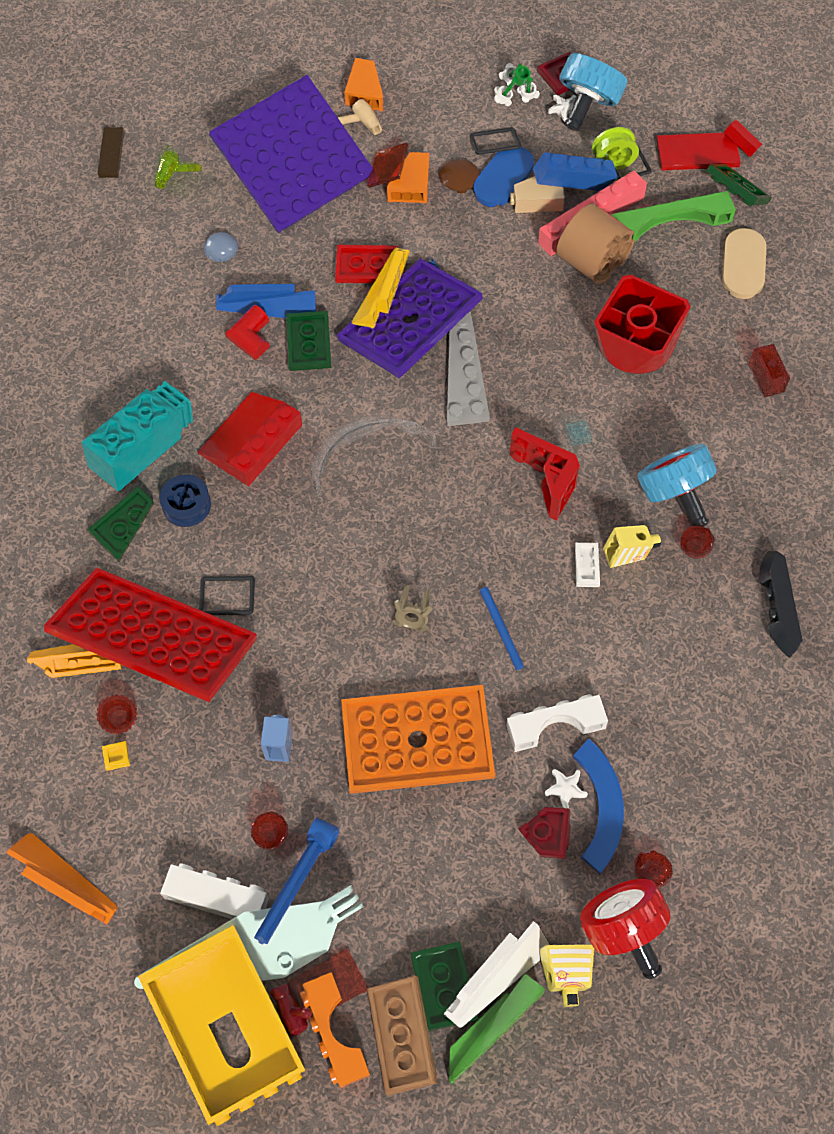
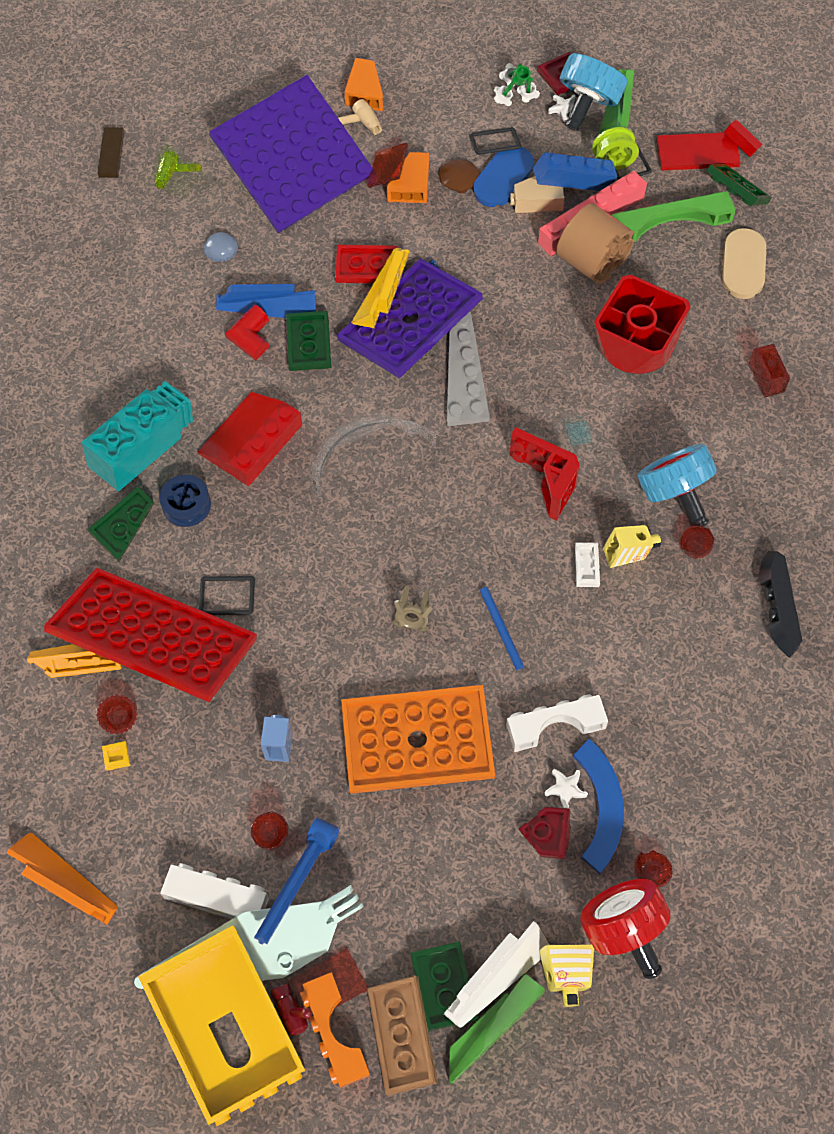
none -> bright green wedge [598,69,634,135]

